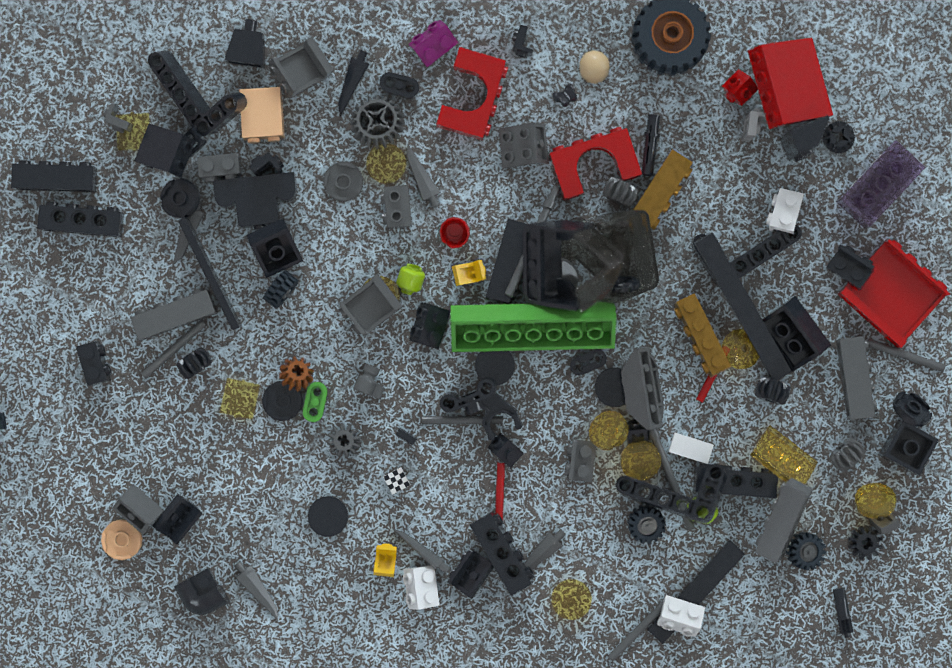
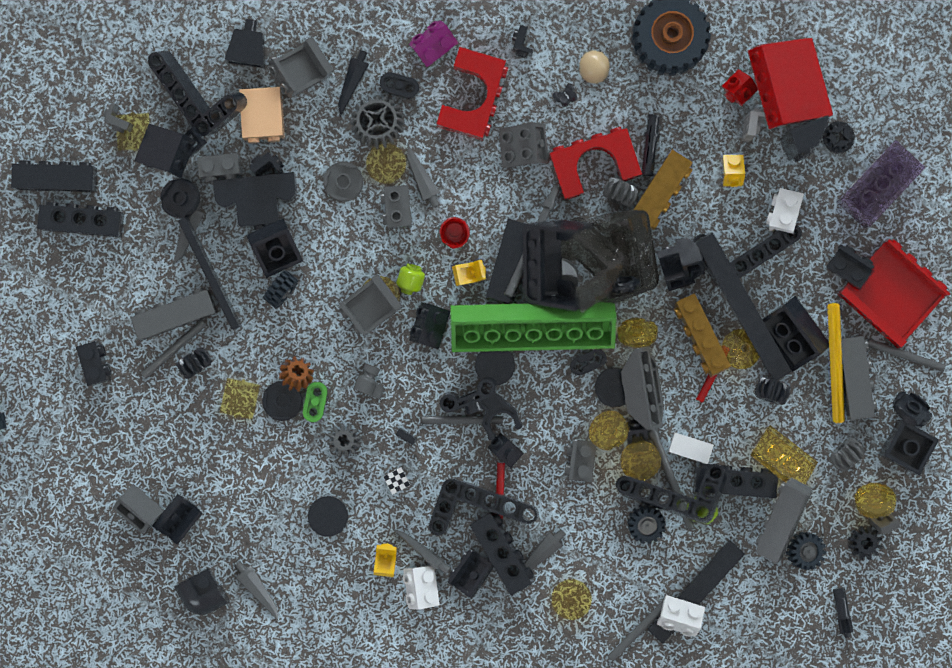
light nougat tile [101,519,143,560] -> none
none -> black beam [429,478,539,536]
none -> clear yellow tile [617,318,658,348]
none -> black brick [657,238,705,291]
none -> yellow bracket [722,155,745,187]
none -> yellow axle [827,303,845,423]

